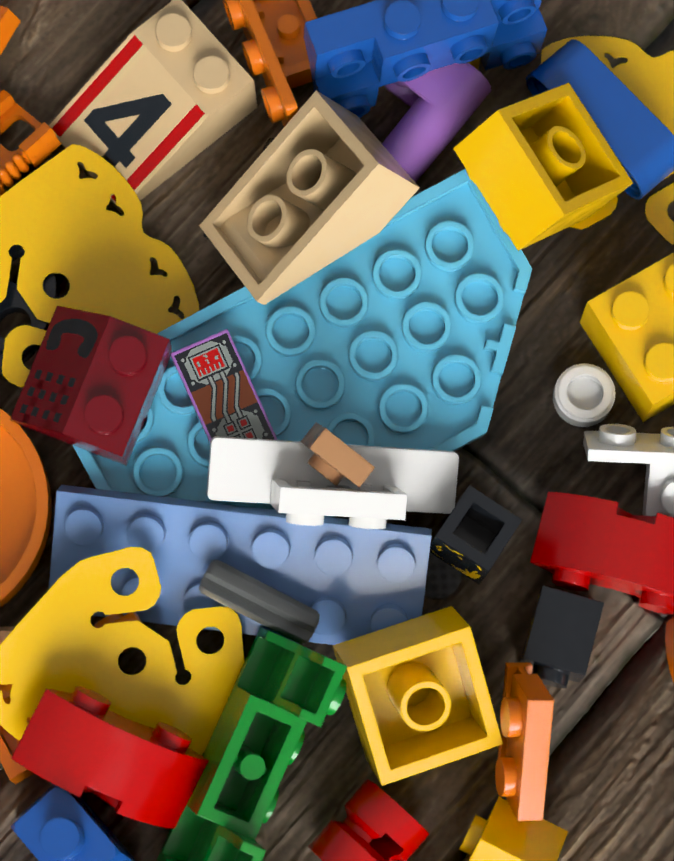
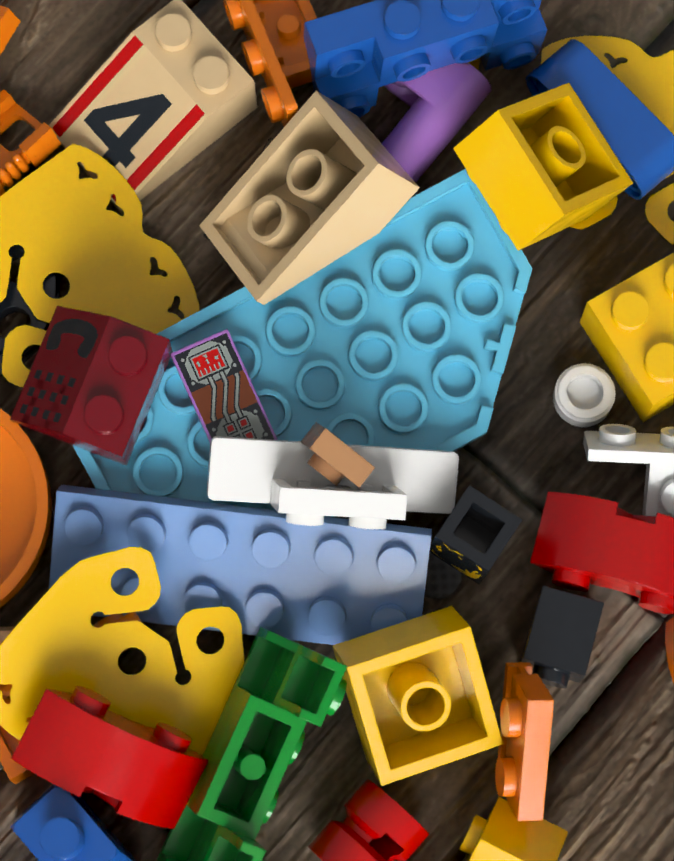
dark grey axle [199,560,320,644] -> none

